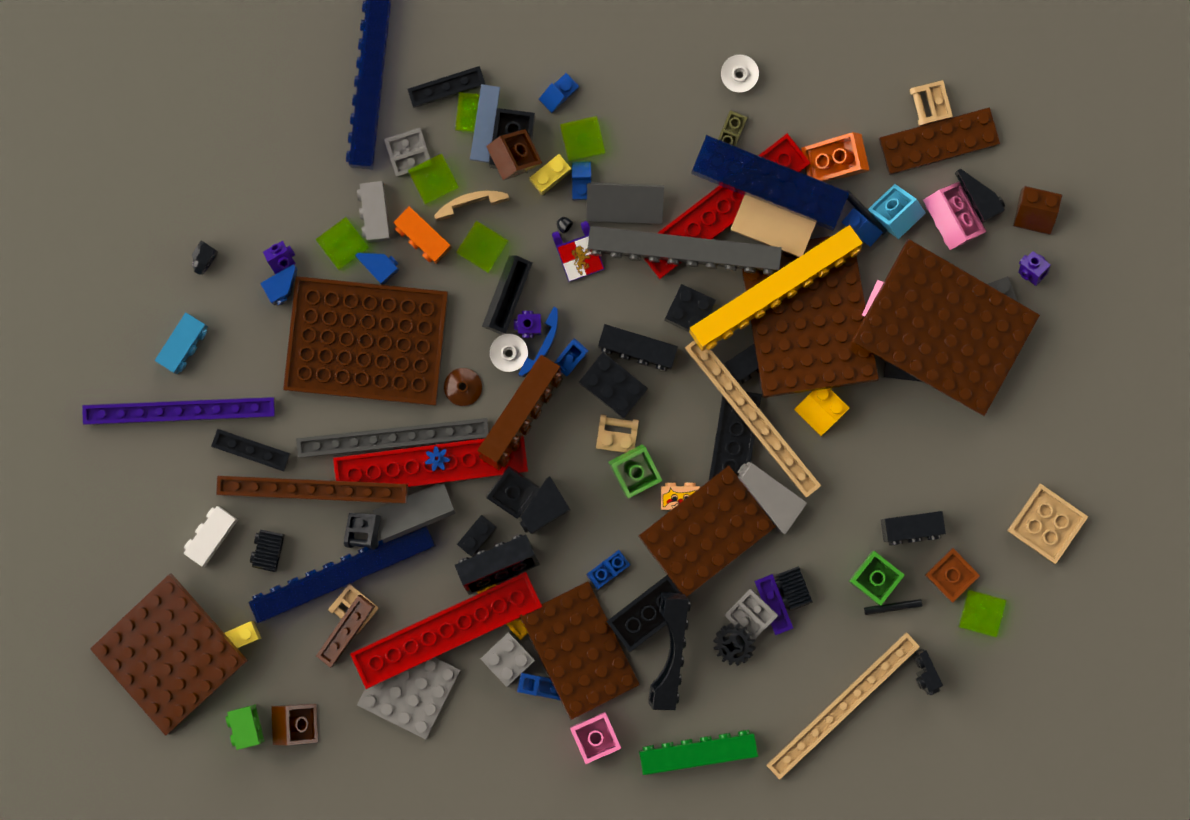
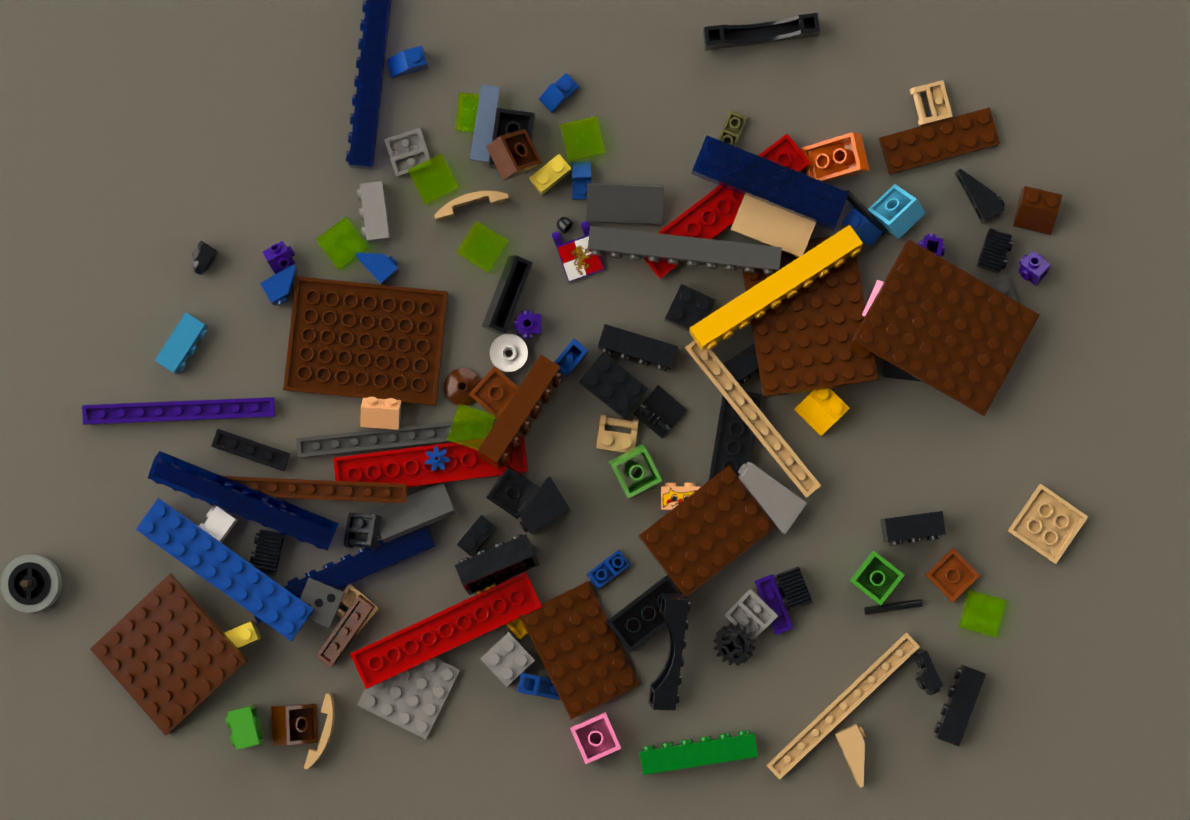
orange brick [393,206,452,264] -> none
black plate [407,66,486,108] -> none
blue slope [518,307,558,377] -> none
white dish [721,55,759,93] -> none
bright pink slope [923,182,986,250] -> none
none -> wheel [1,555,62,613]
none -> blue plate [136,498,315,641]
none -> clear blue brick [147,451,339,551]
none -> dark grey tile [300,578,345,628]
none -> tan slope [304,693,335,769]
none -> light nougat brick [360,397,401,430]
none -> blue slope [387,46,428,78]
none -> clear neon green plate [447,404,496,450]
none -> dark orange plate [469,366,519,420]
none -> black hinge [634,385,687,439]
none -> black arch [703,13,820,51]
none -> tan slope [834,724,866,788]
none -> dark purple brick [918,234,945,257]
none -> black brick [934,665,986,746]
none -> black brick [976,228,1014,273]

